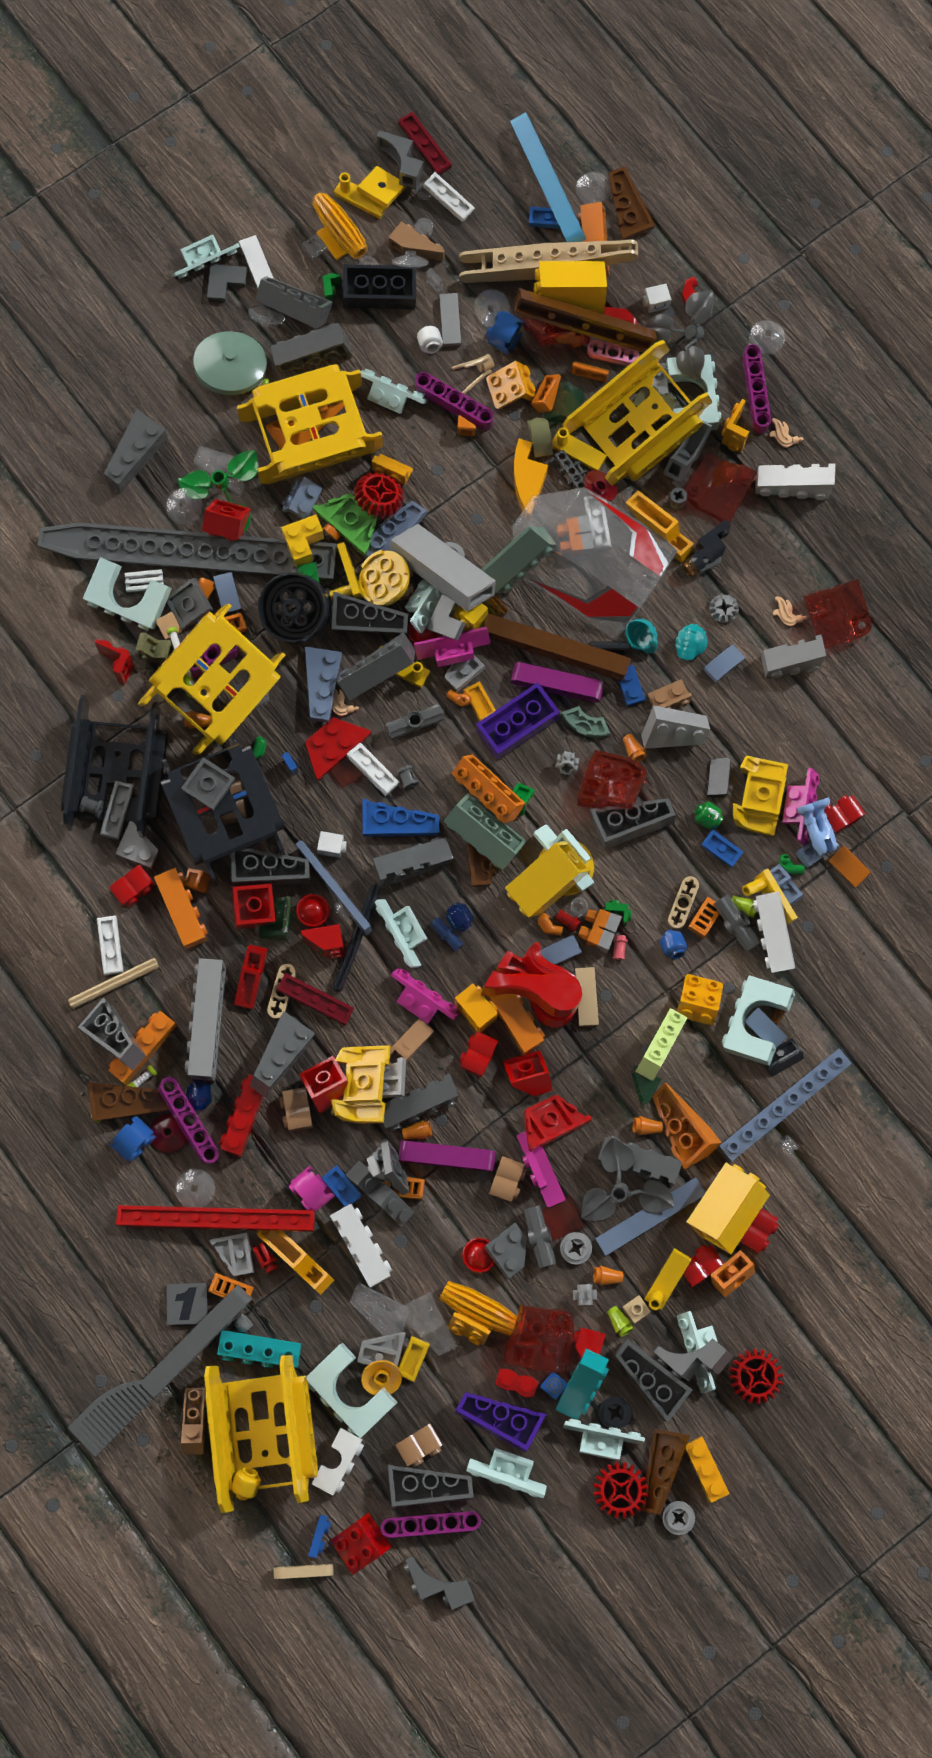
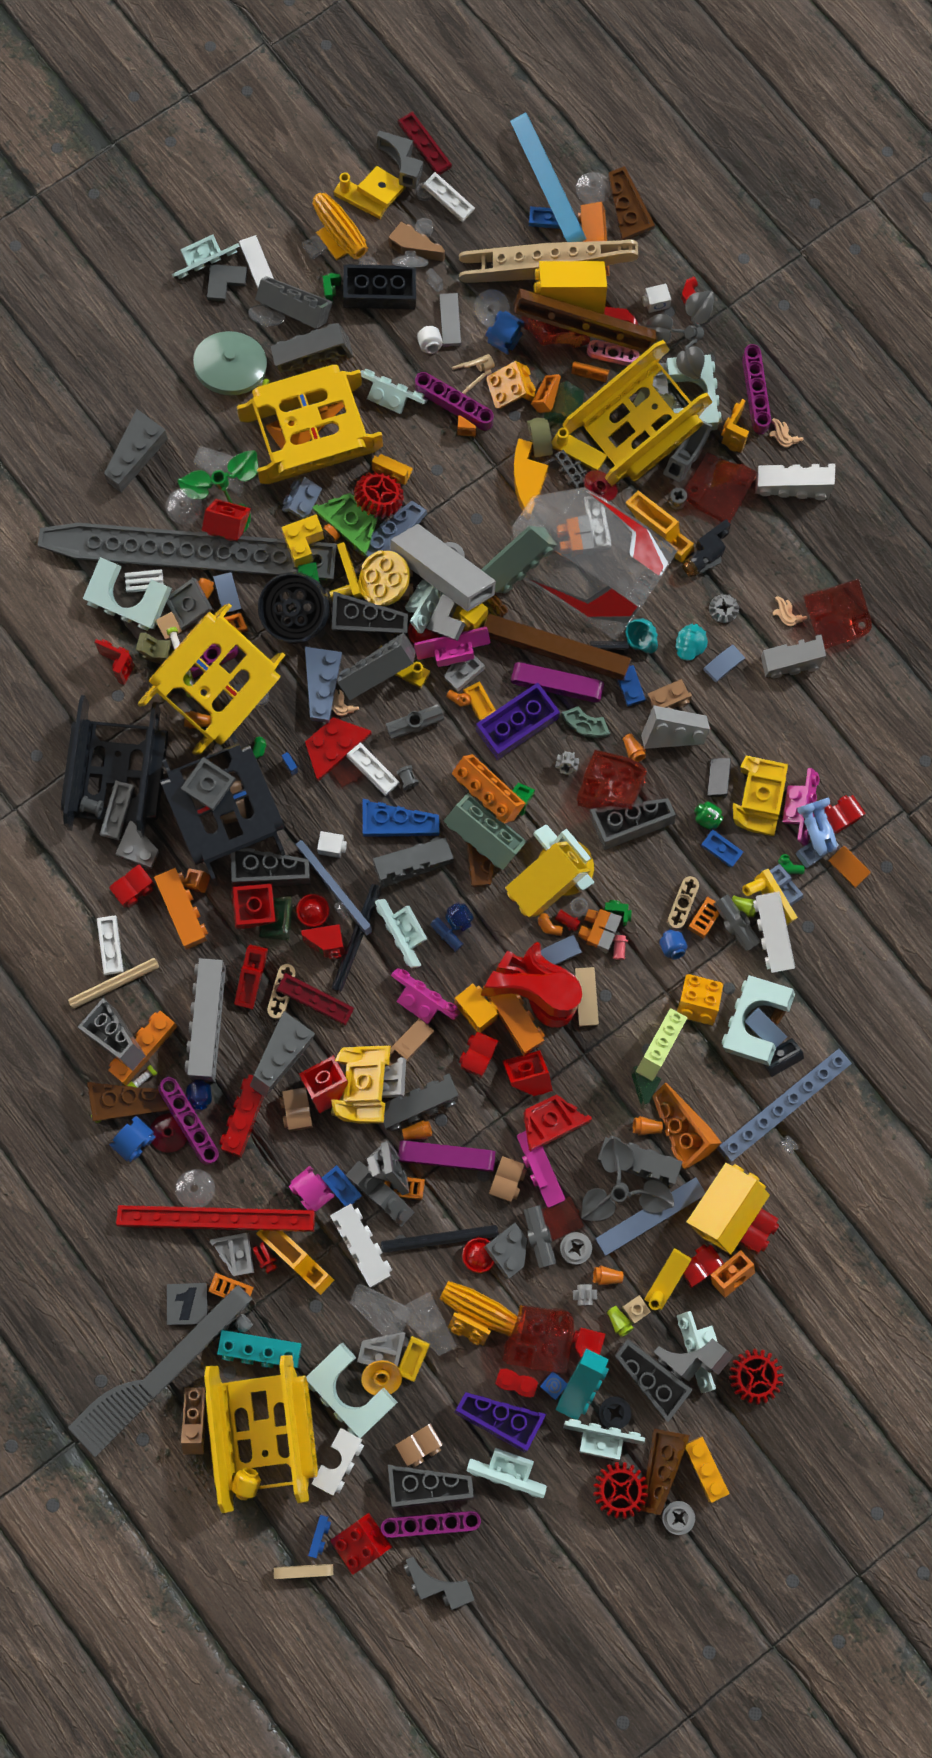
clear dish [749,320,785,355] -> none
none -> black axle [381,1225,499,1253]

